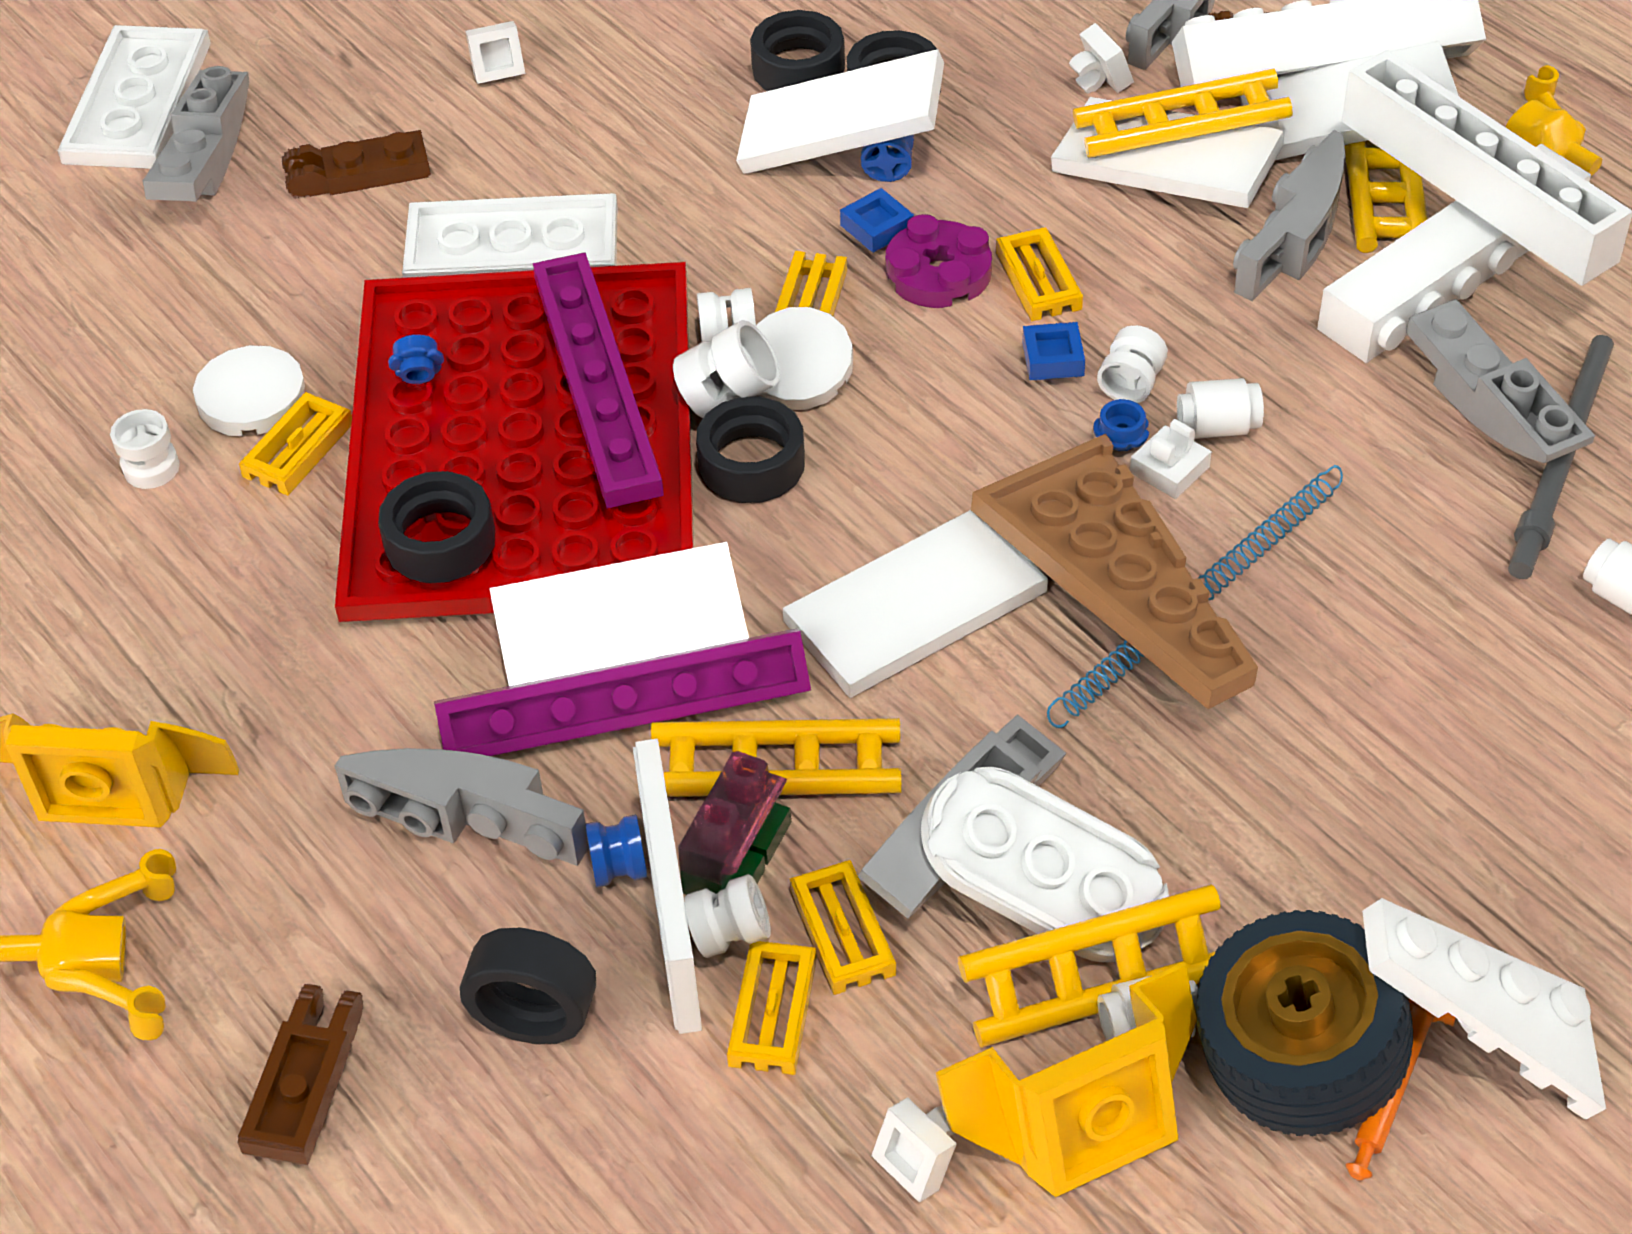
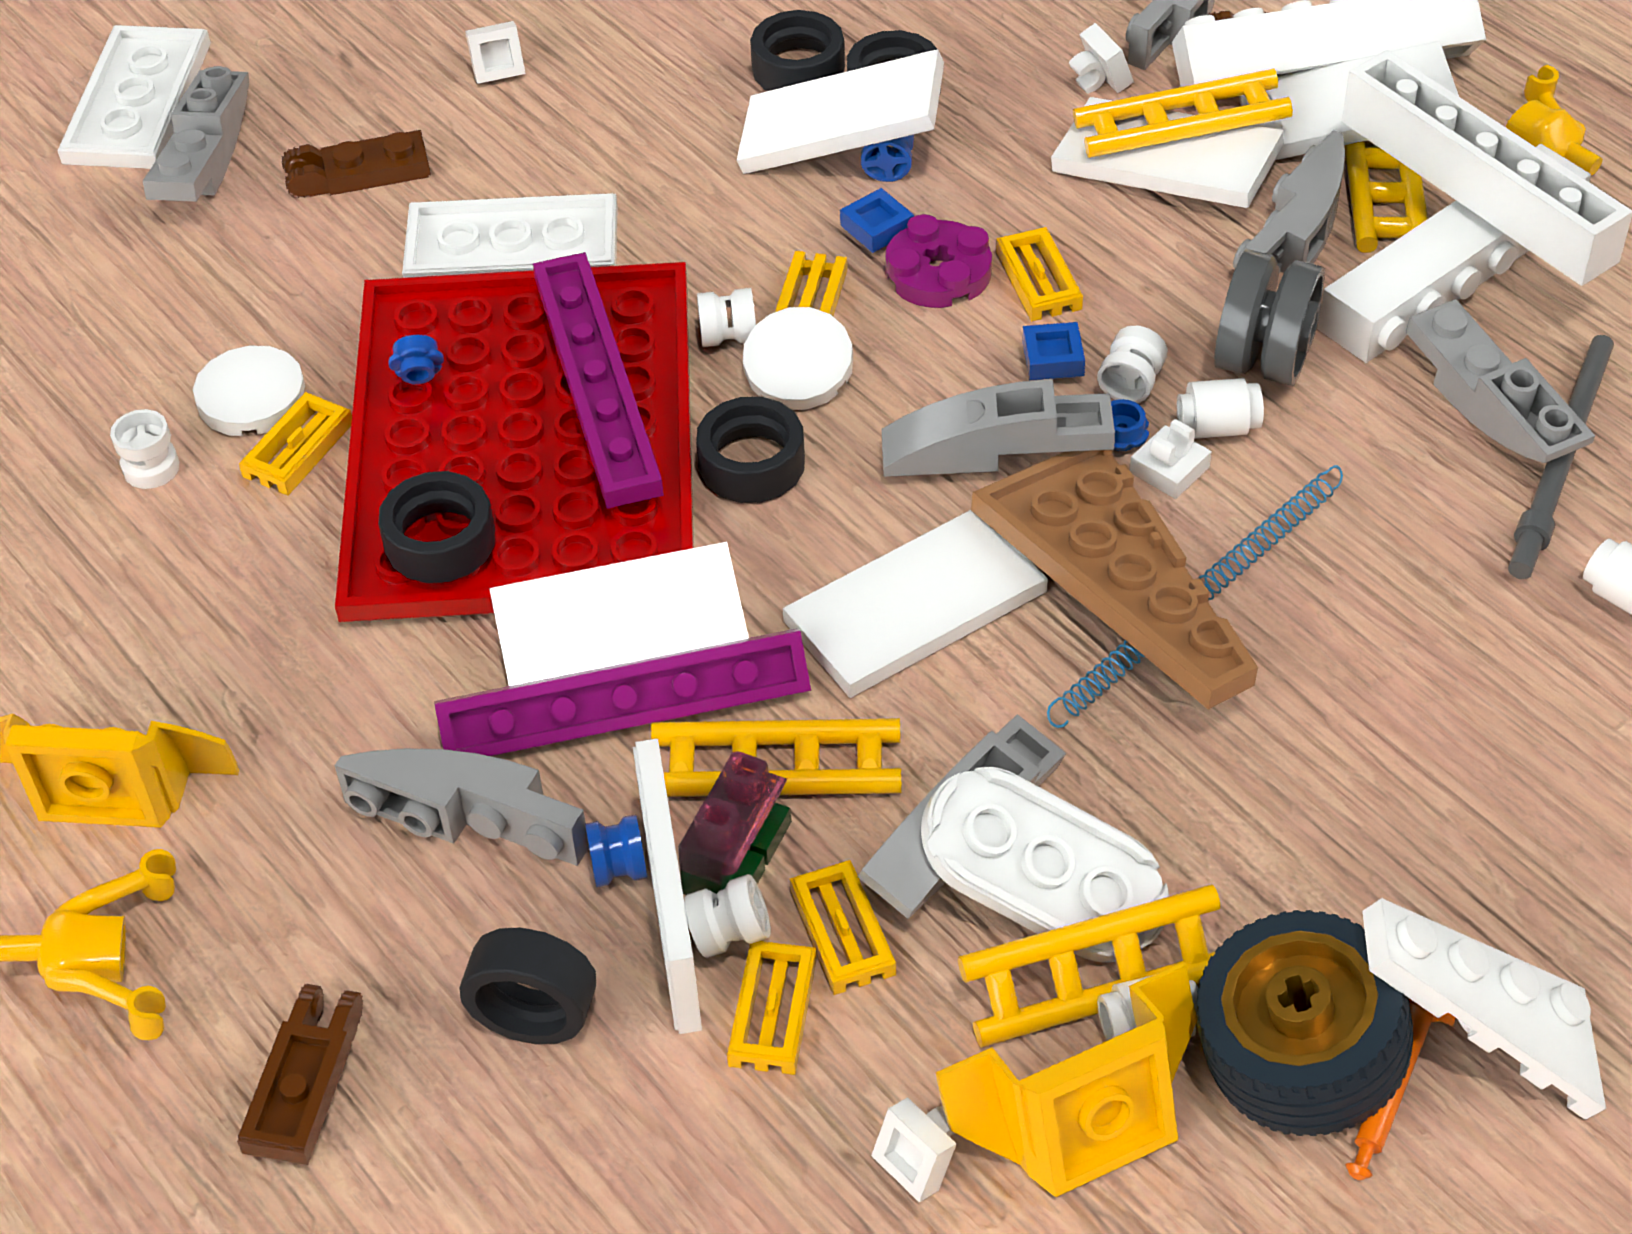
white wheel [673,320,780,418] -> none
none -> light grey slope [882,379,1115,477]
none -> dark grey wheel [1214,249,1325,386]

